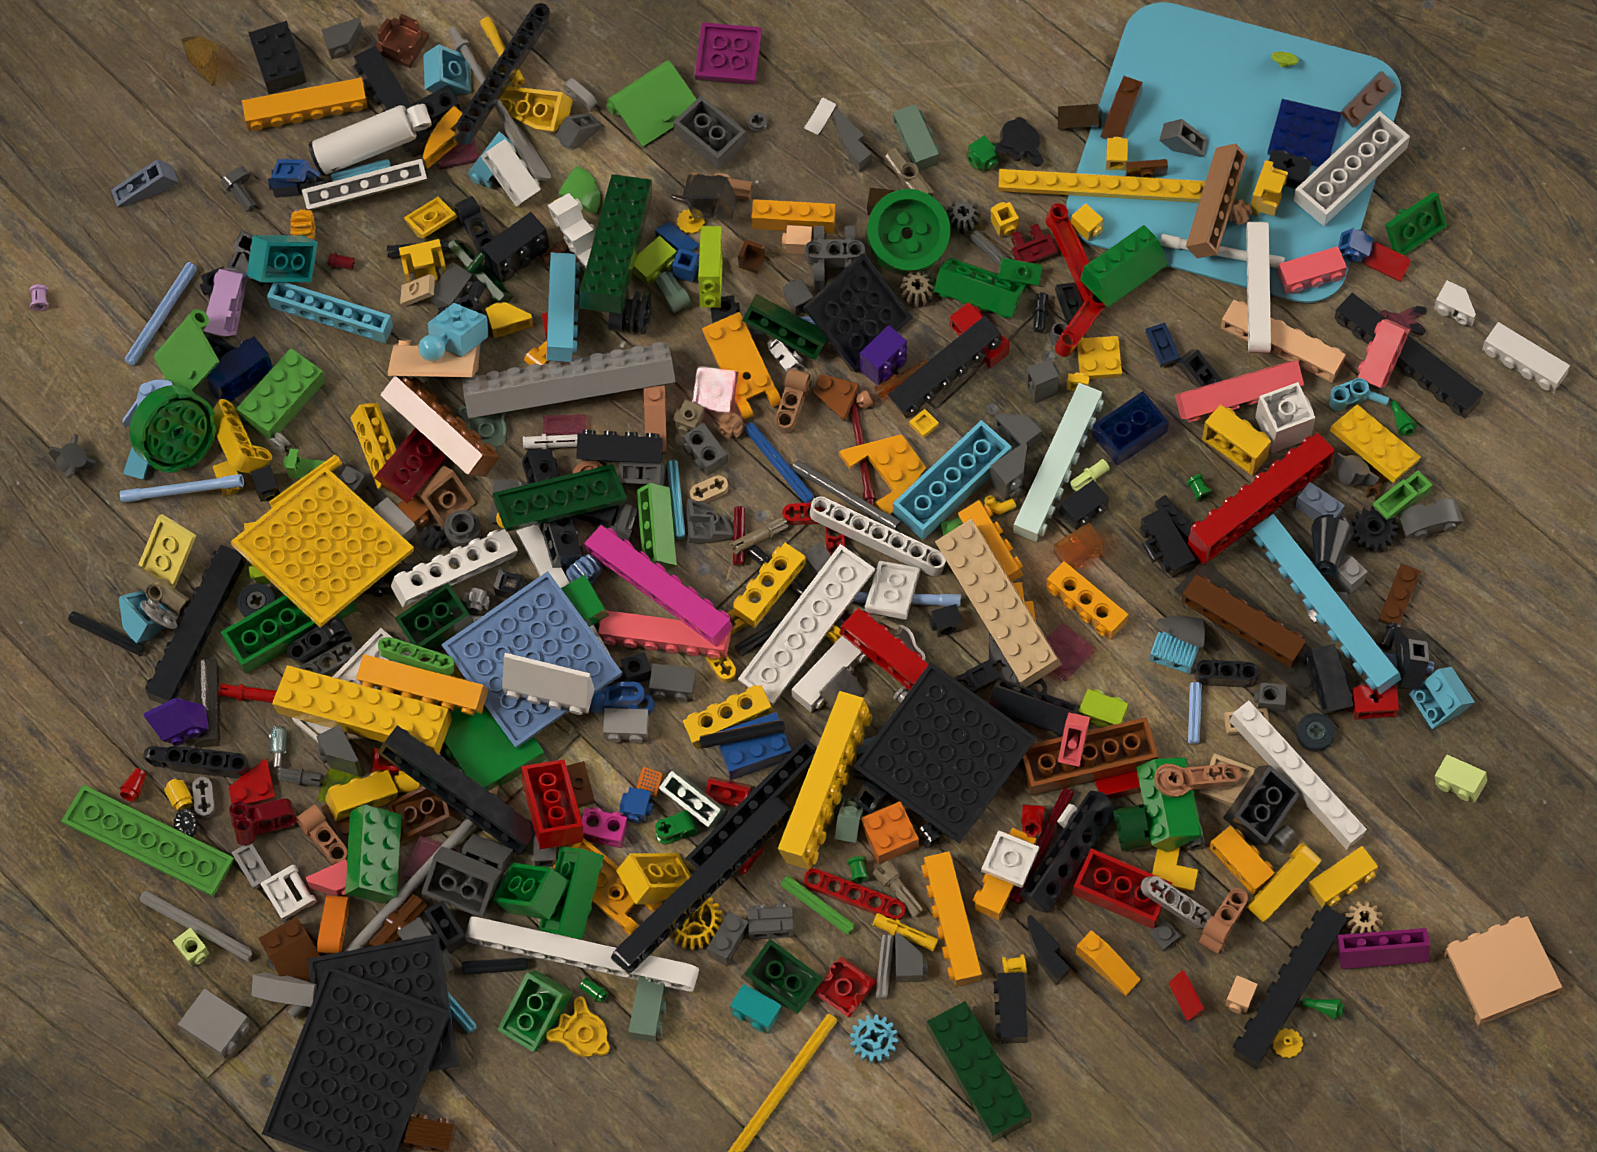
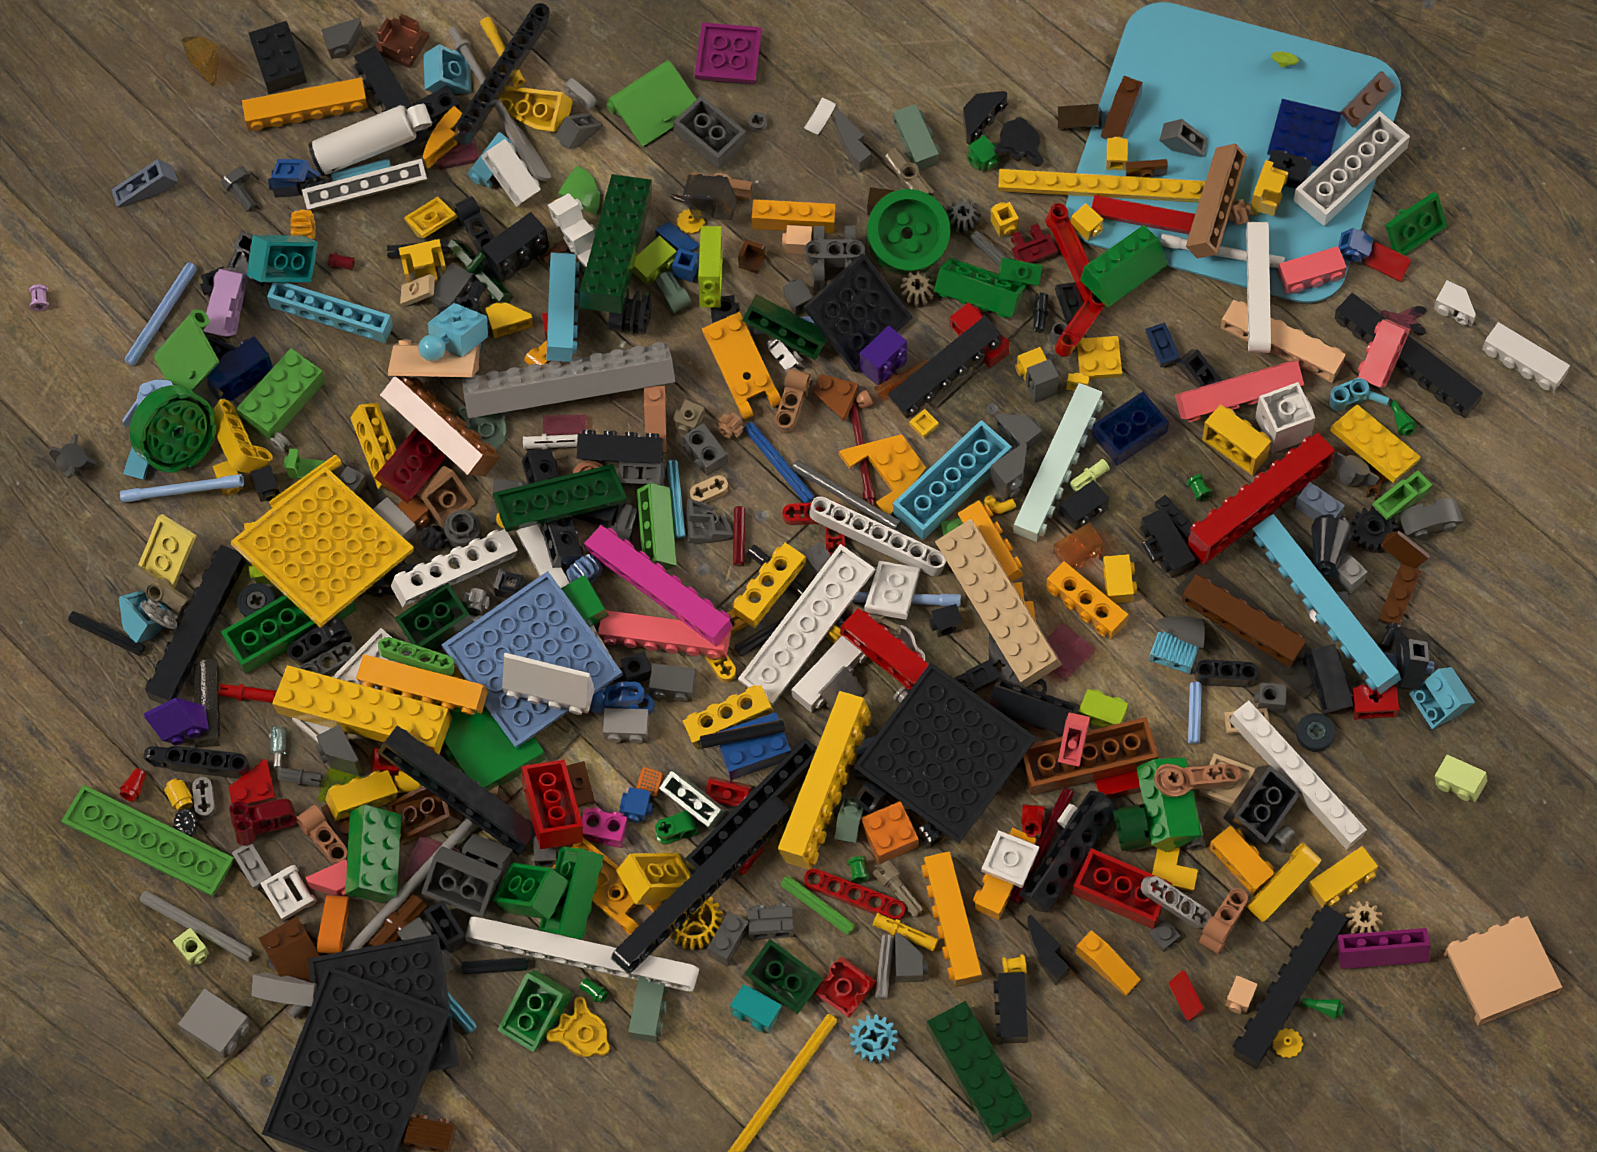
clear pink tile [692,366,738,413] -> none
dark tan axle [730,517,788,554] -> none
none -> black slope [963,91,1008,145]
none -> yellow brick [1015,347,1047,382]
none -> red tile [1091,195,1195,235]
none -> yellow brick [1103,554,1137,603]
none -> reddish brown slope [1381,531,1430,569]

